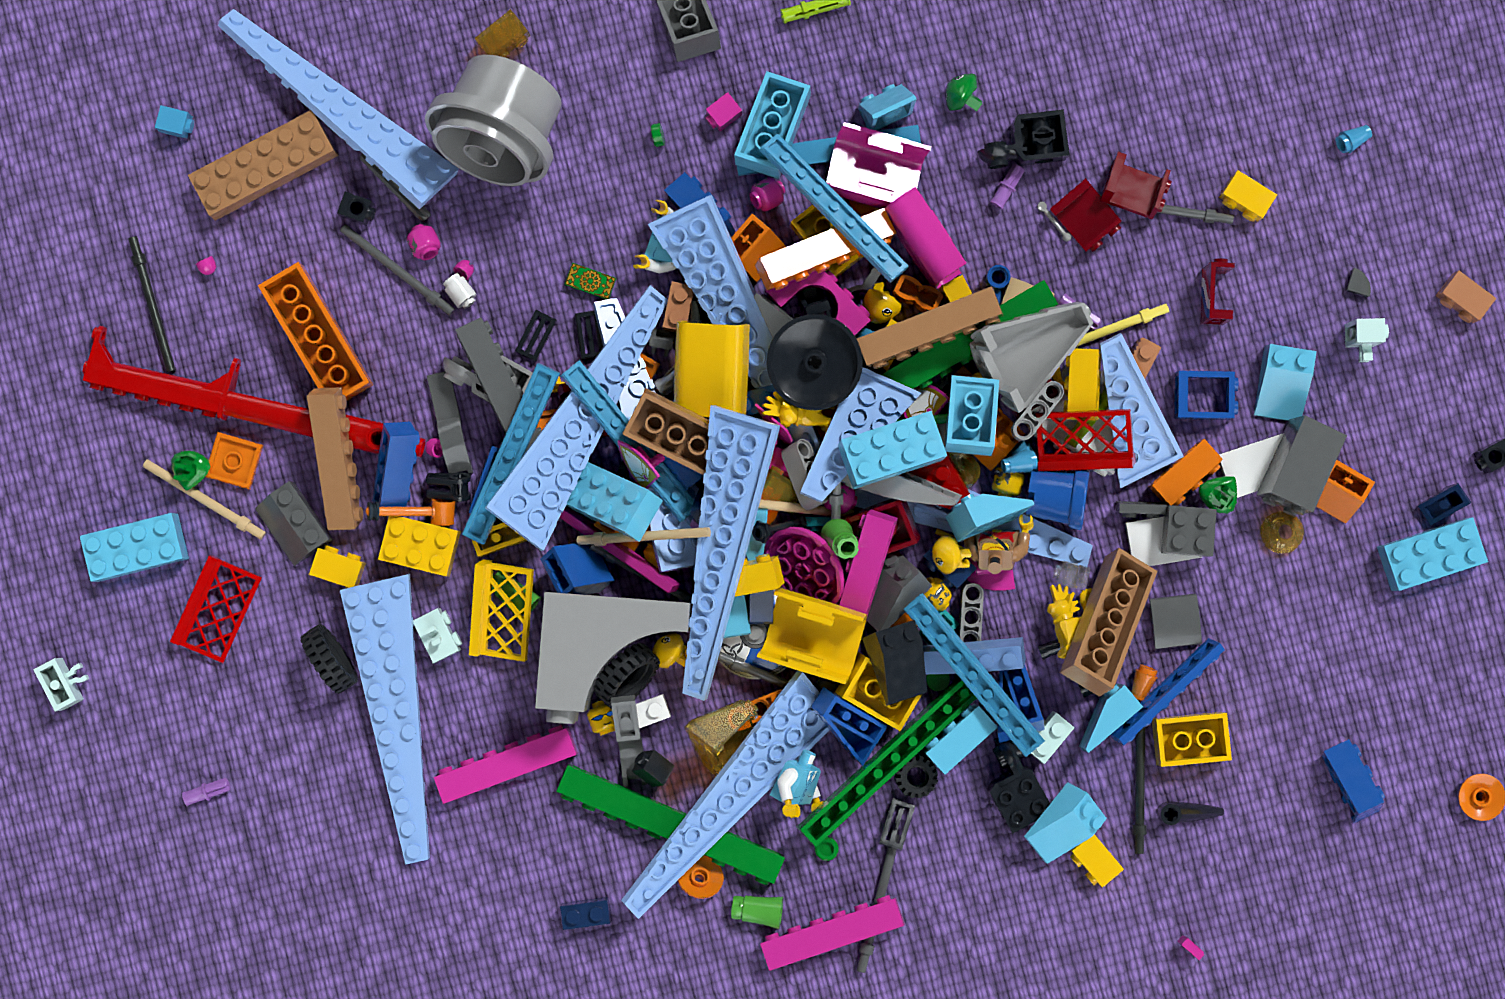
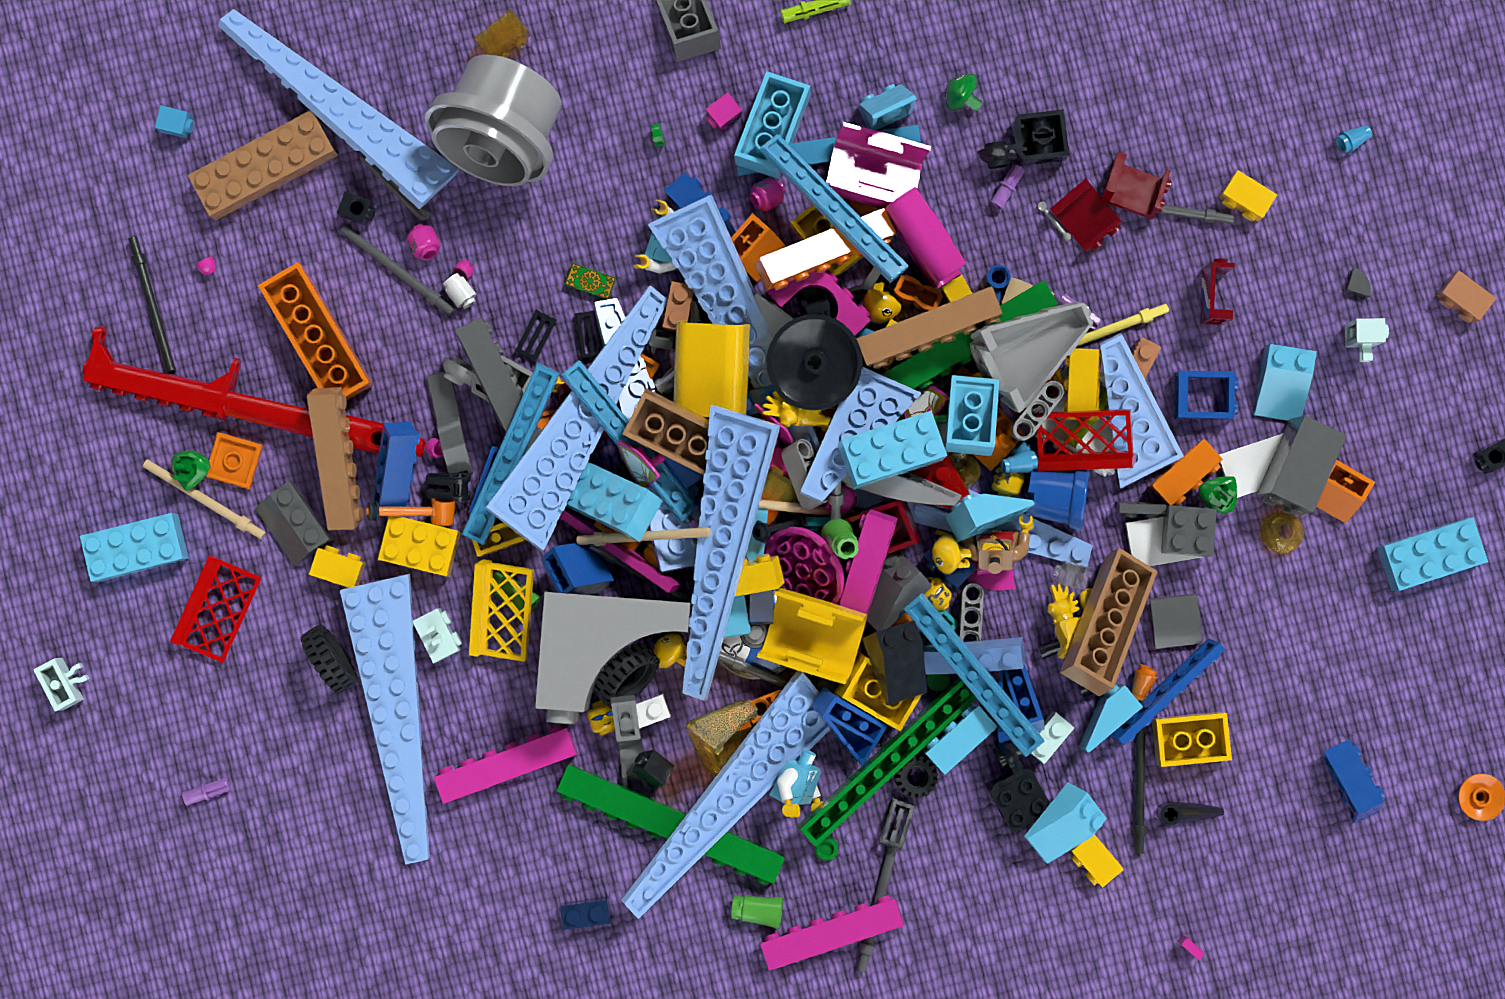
orange dish [678,855,724,899] -> none
dark blue slope [1418,483,1471,525] -> none

